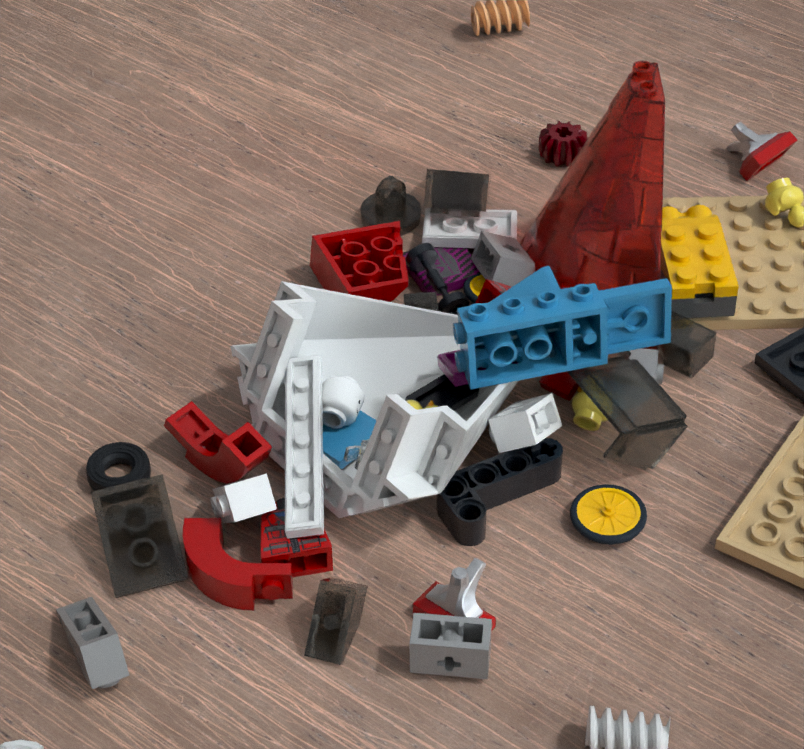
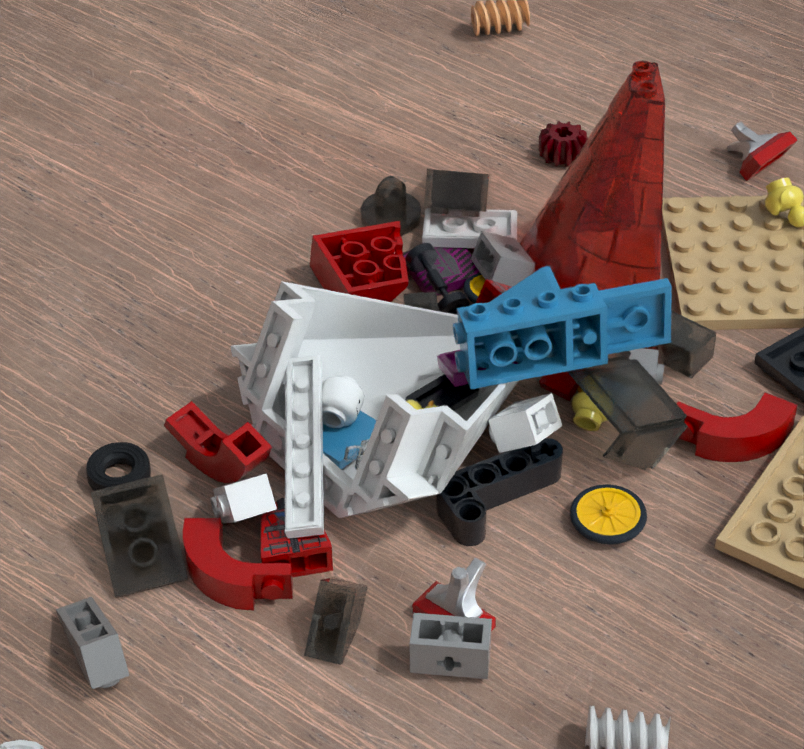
yellow piece [649,205,739,319] -> none
none -> red arch [669,393,797,462]

